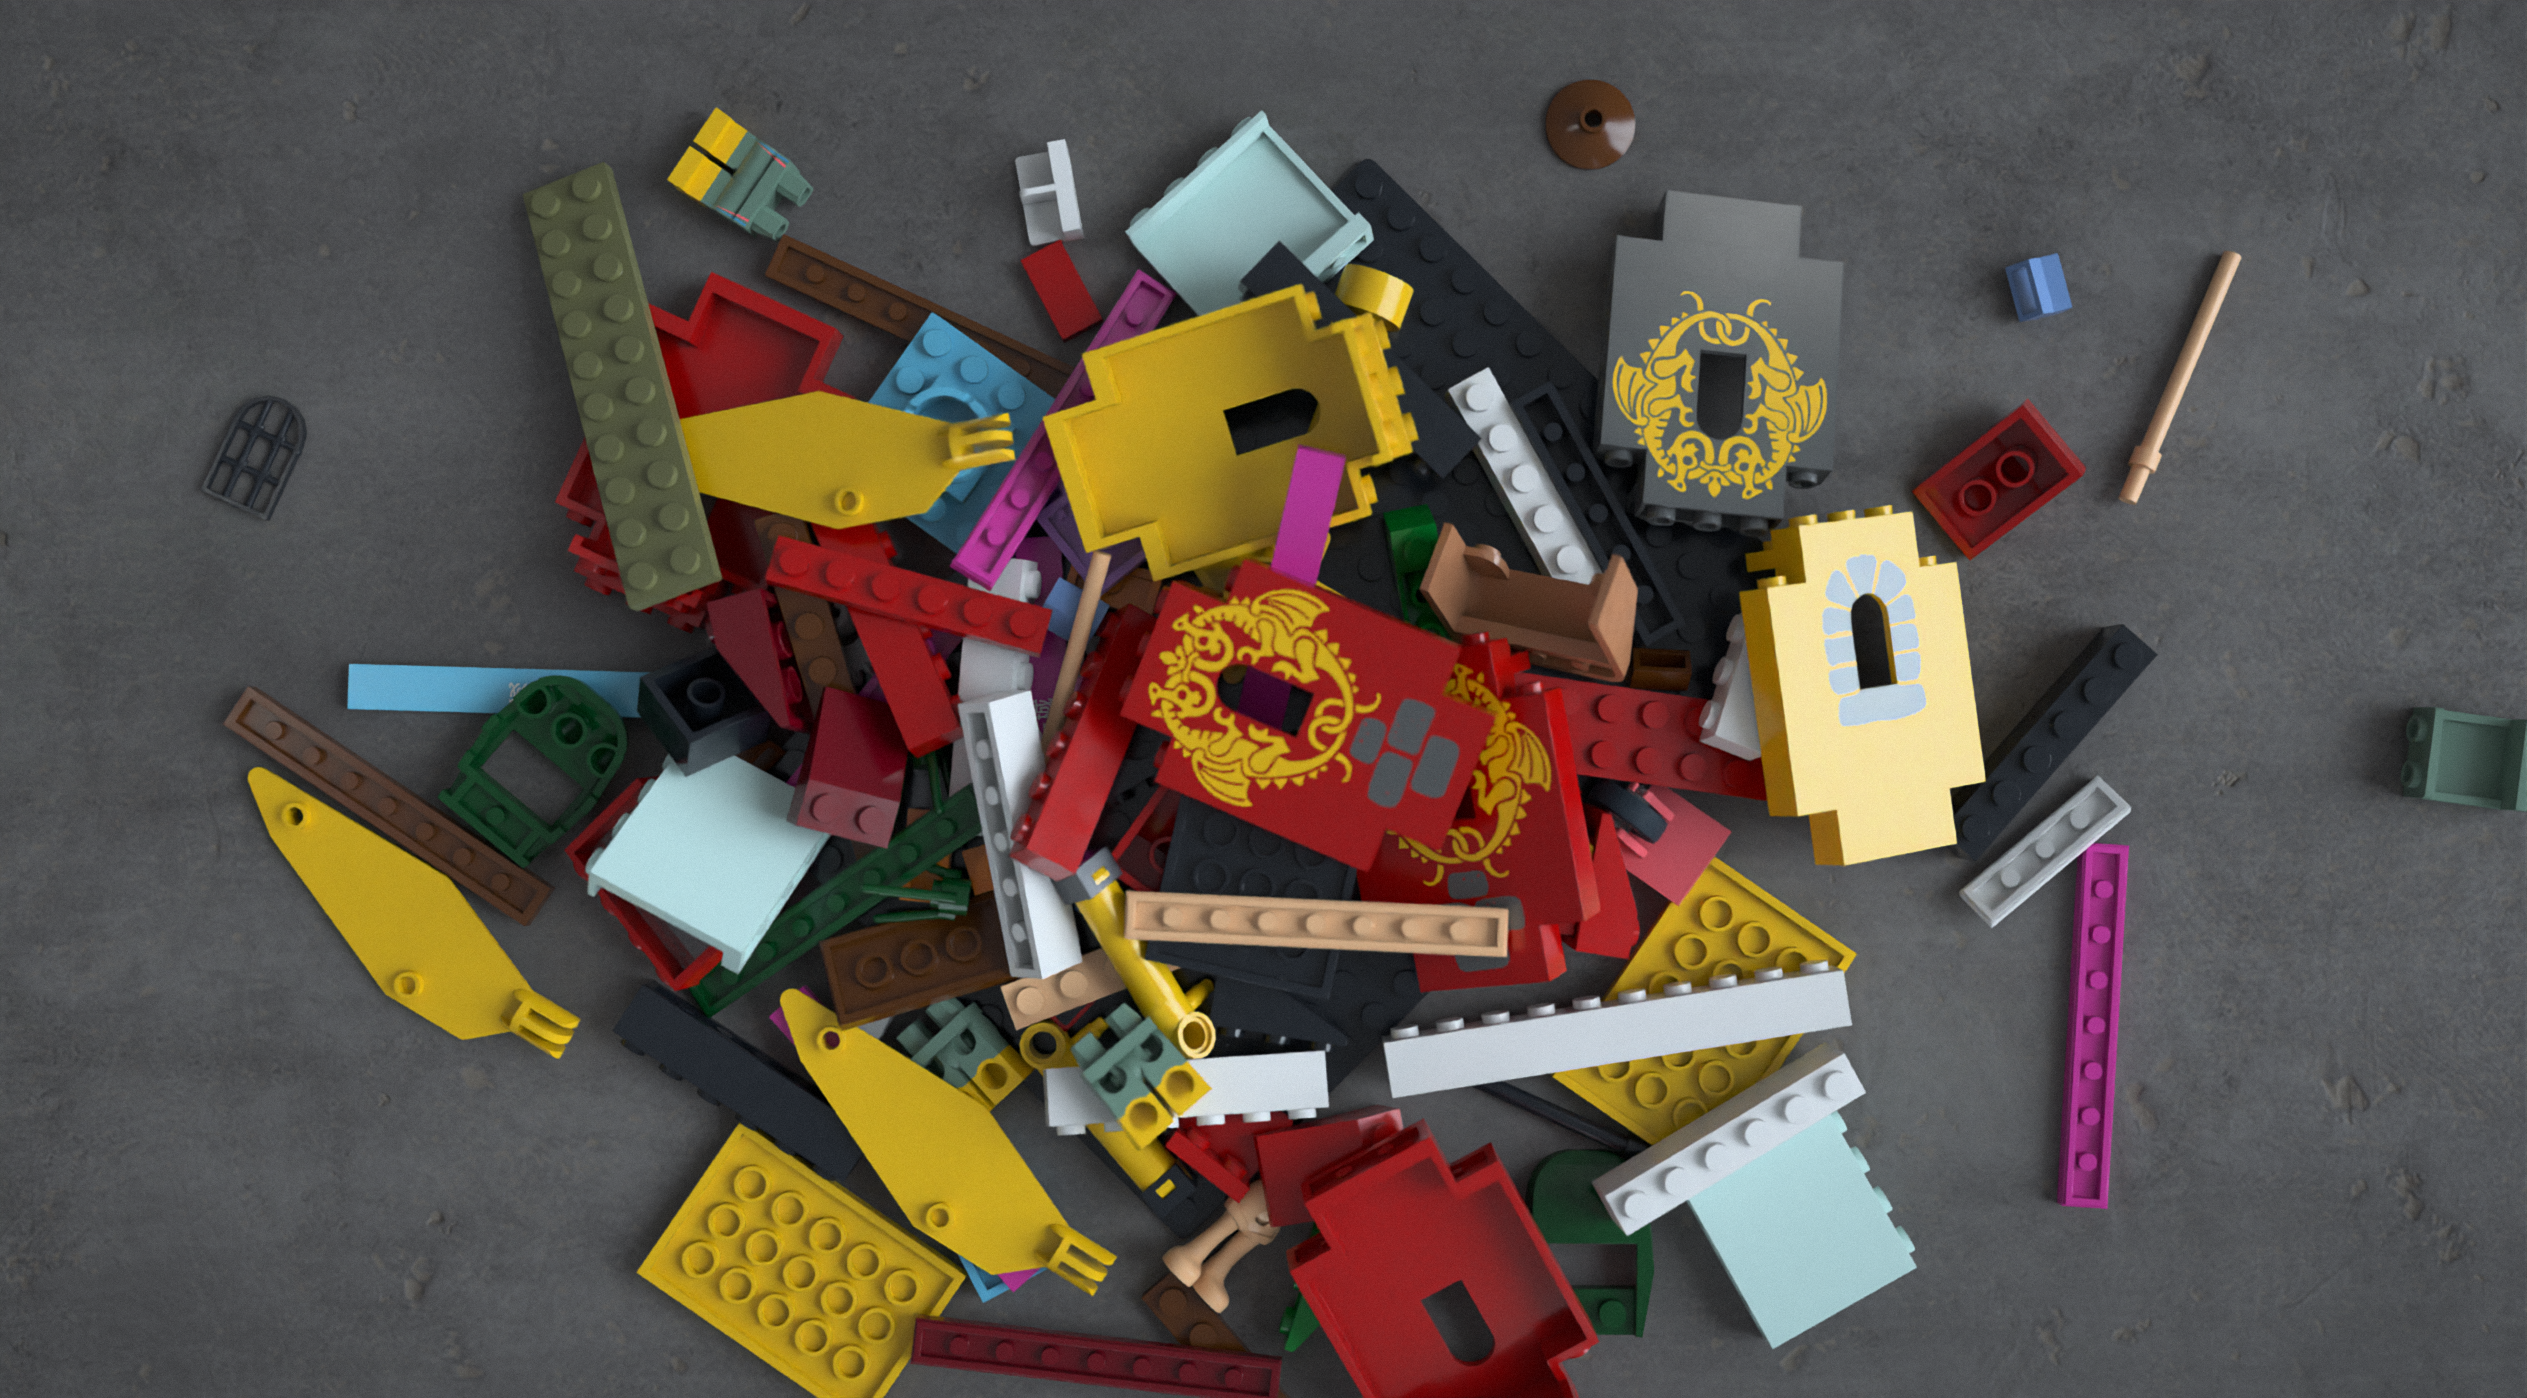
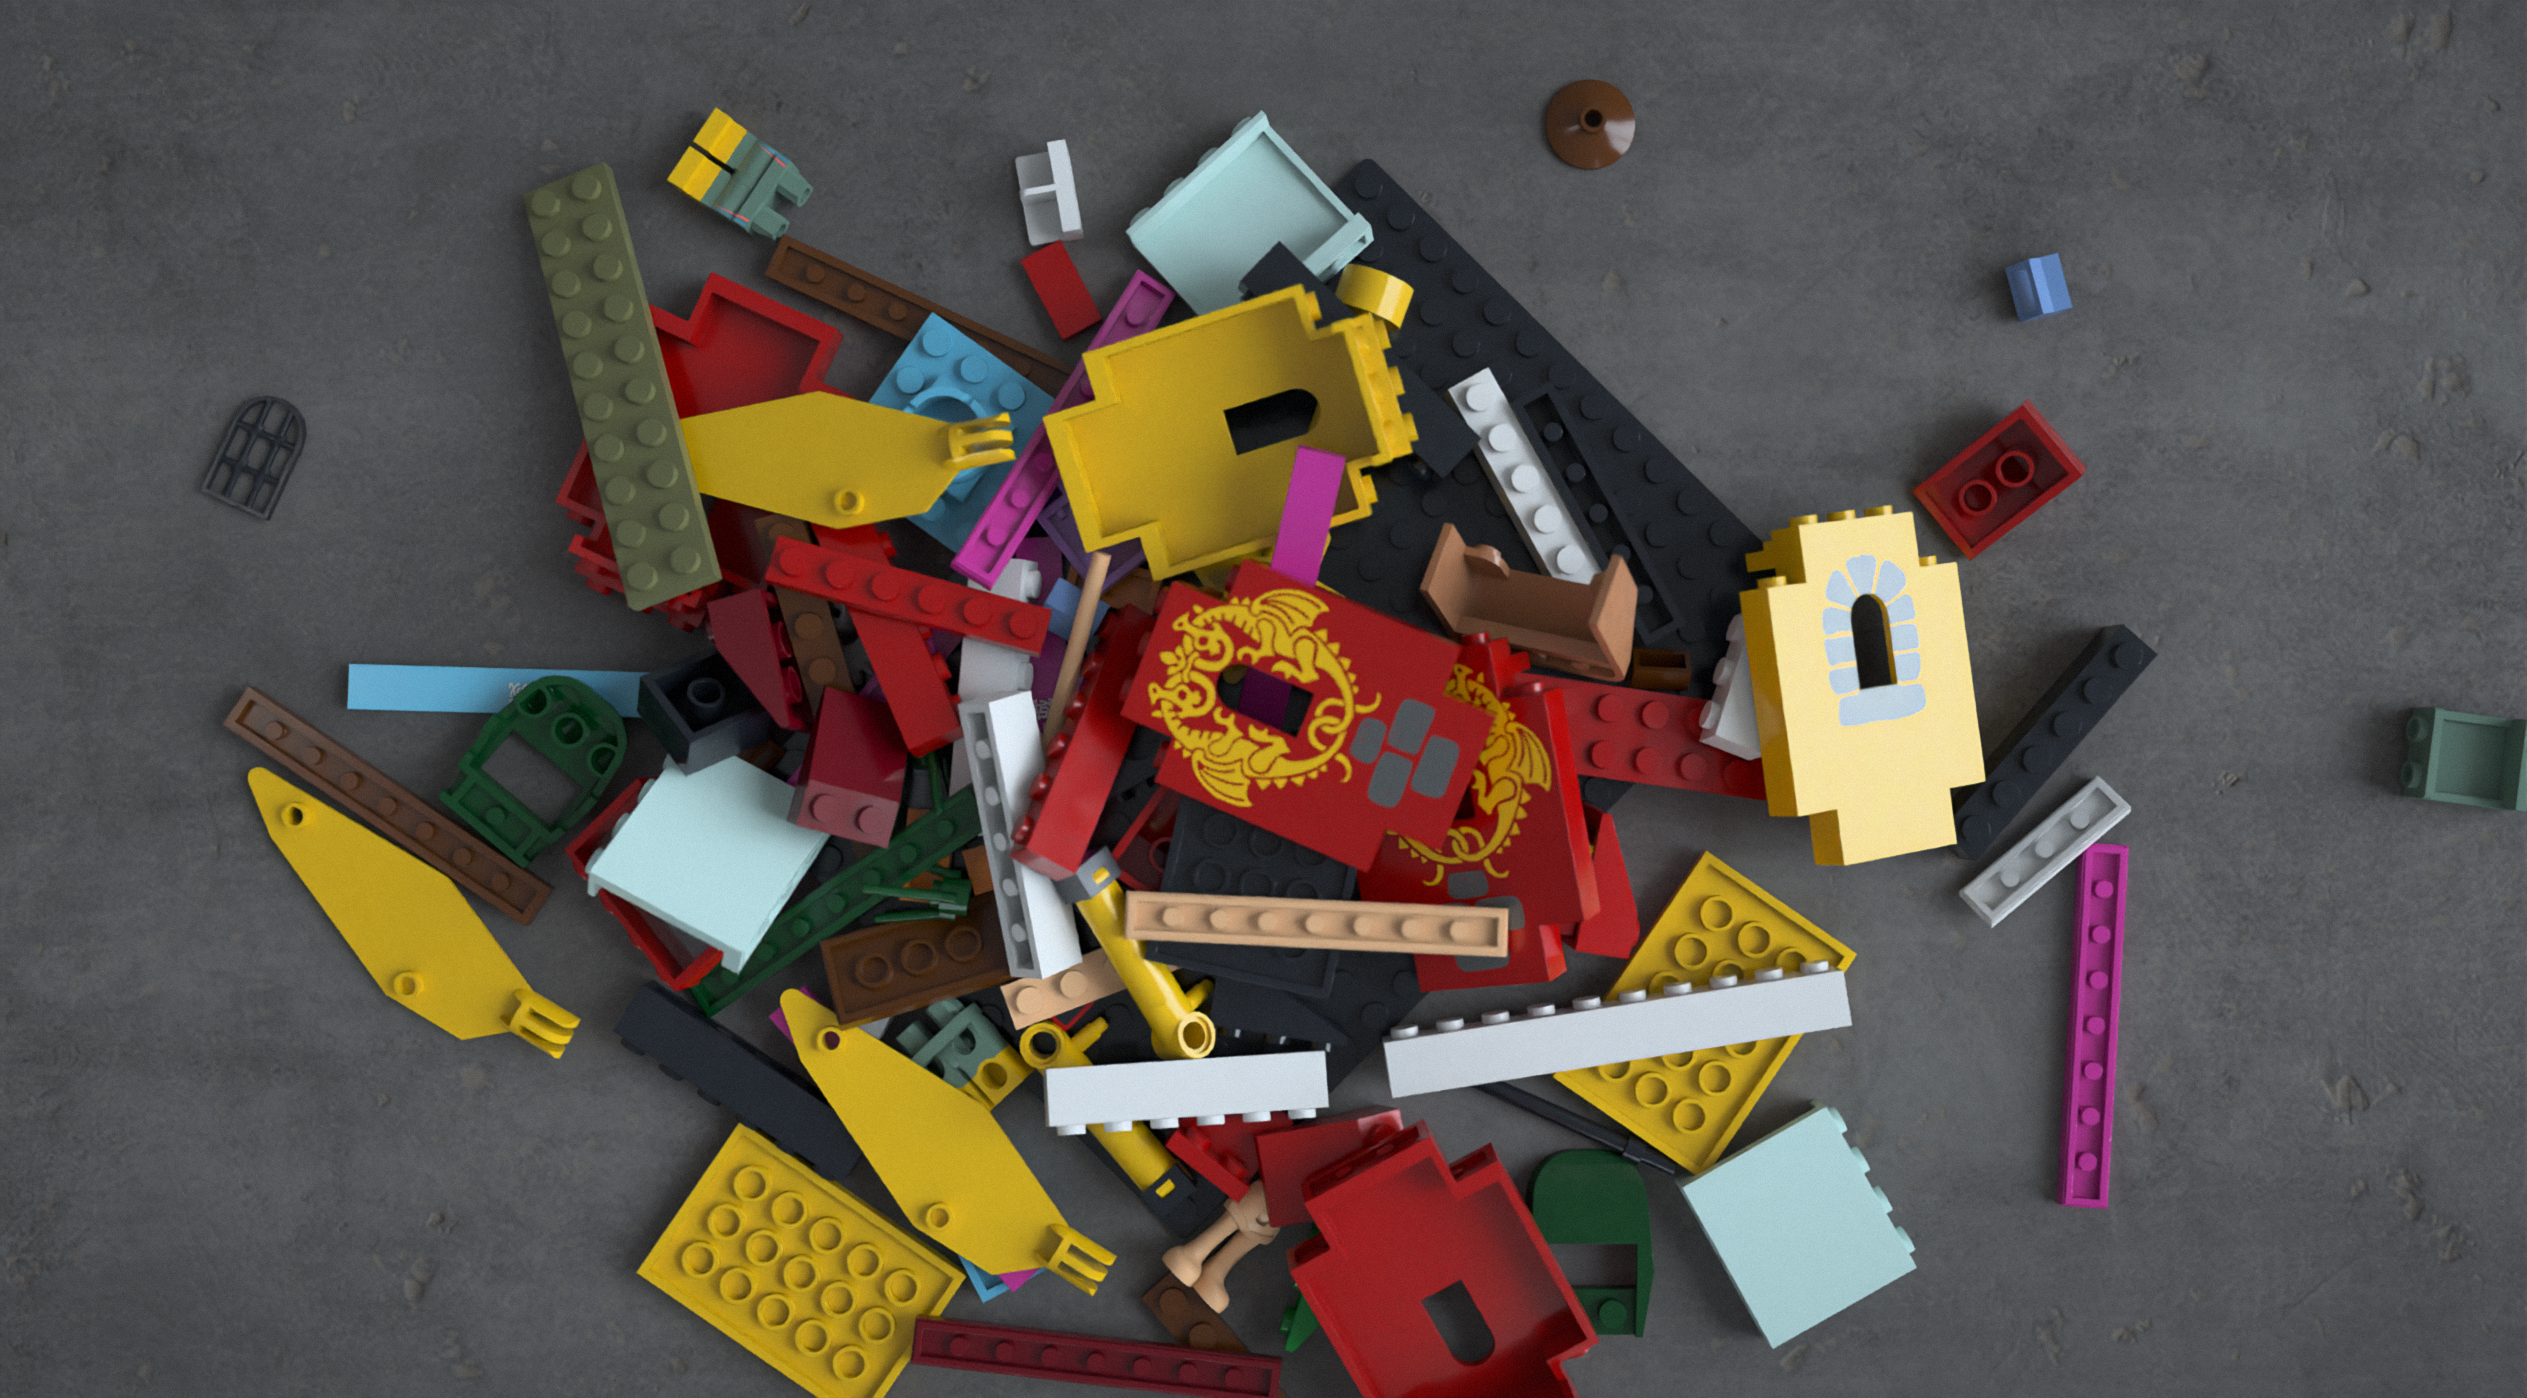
sand green hips [1070,1003,1212,1150] -> none
green slope [1383,504,1454,642] -> none
coral plate [1588,778,1732,907] -> none
white brick [1591,1042,1866,1236] -> none
dark grey panel [1592,190,1844,537] -> none
light nougat bar [2118,251,2241,505] -> none

